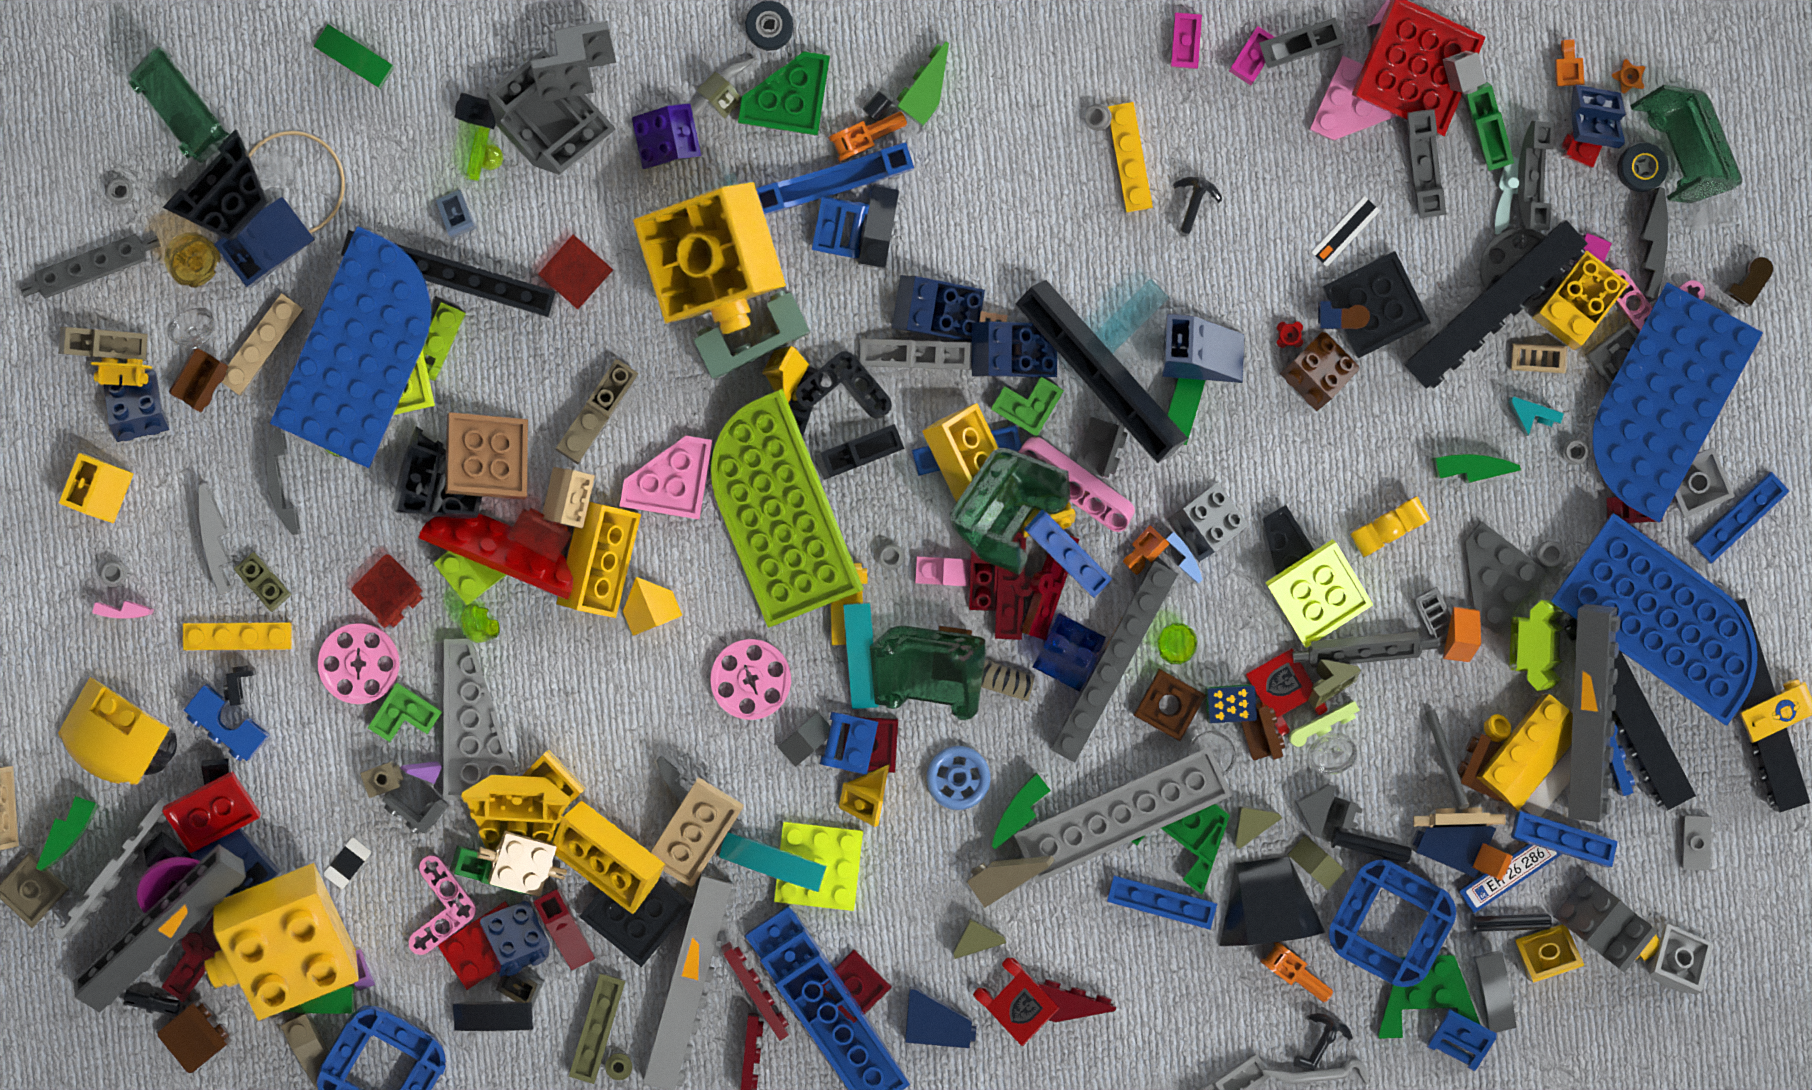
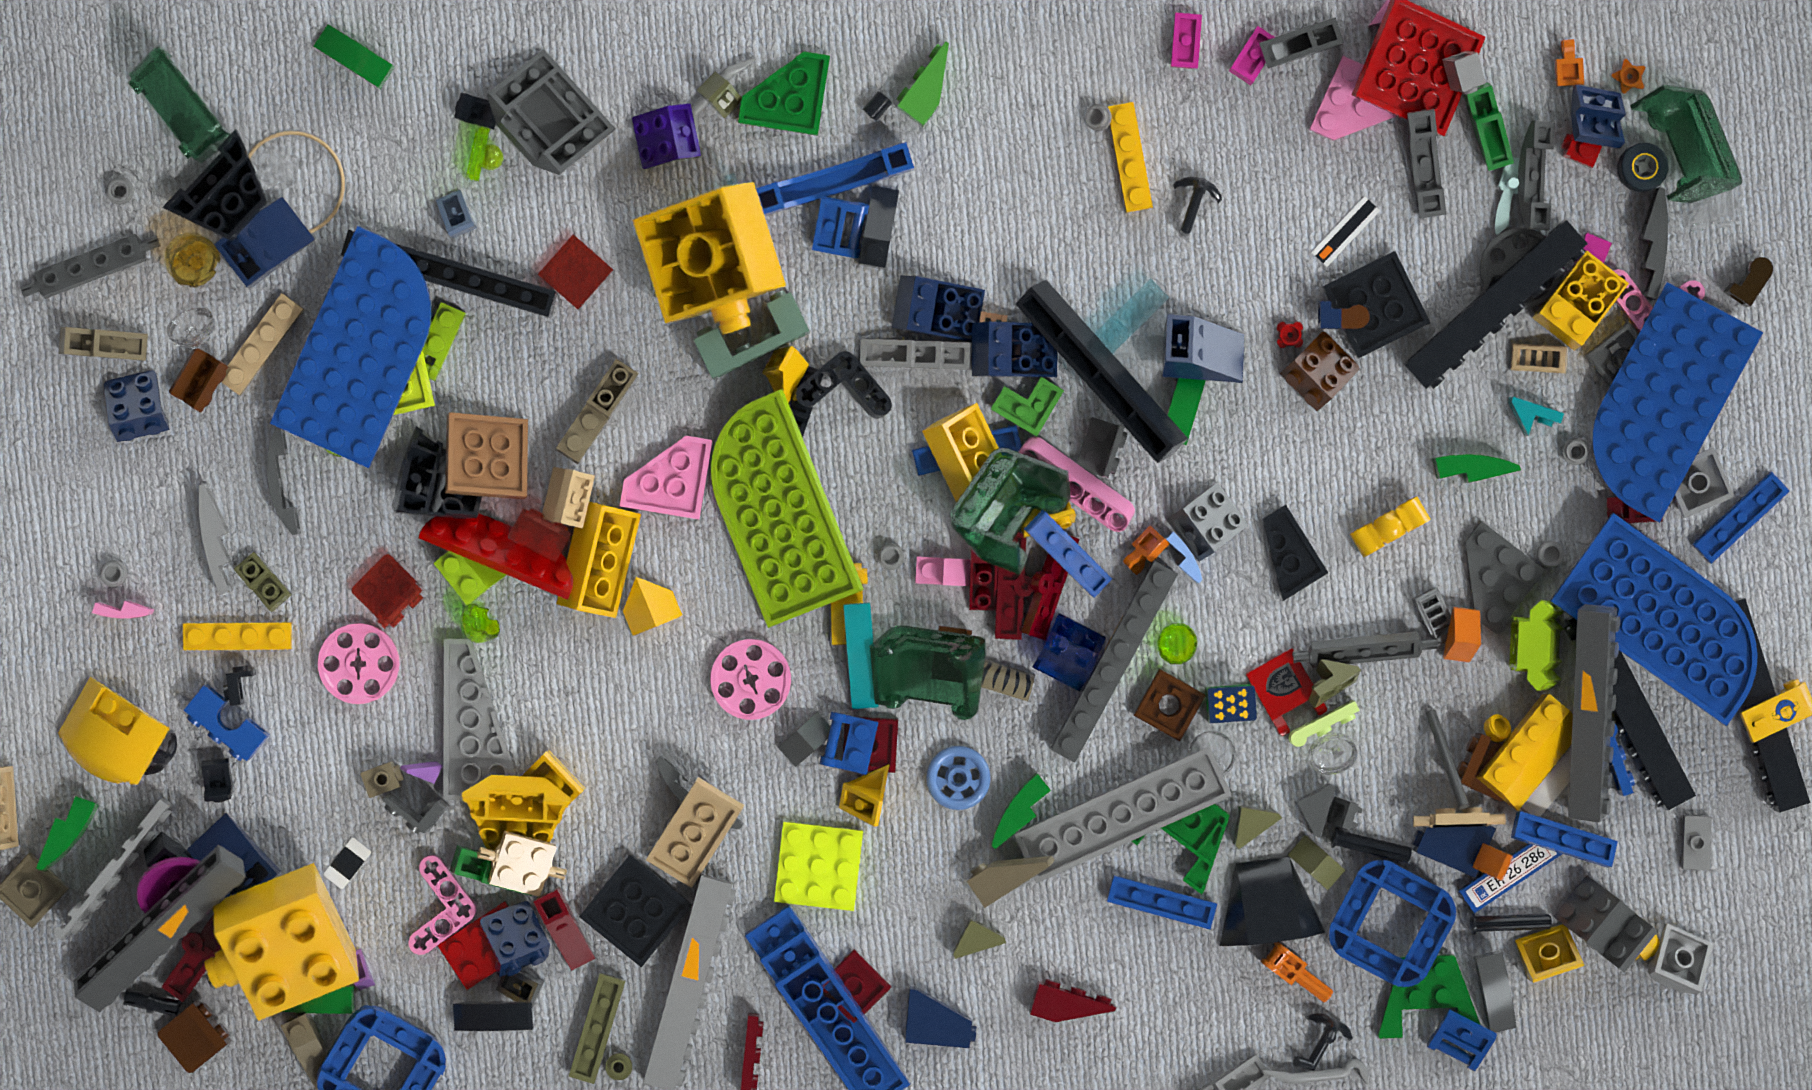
yellow slope [59,453,134,523] -> none
yellow hinge [91,357,152,387] -> none
red plate [162,771,261,853] -> none
bright green plate [368,682,443,742] -> none
dark grey bracket [531,21,616,102] -> none
yellow slope [553,801,665,914] -> none
teal slope [719,832,827,892] -> none
dark red hinge [721,941,790,1041] -> none
black wheel [745,0,794,51] -> none
black slope [814,424,905,480] -> none
orange connector [828,111,907,162] -> none
red flag [973,957,1059,1046] -> none
reddish brown bracket [1240,702,1285,761] -> none
neon yellow plate [1265,539,1373,648] -> none

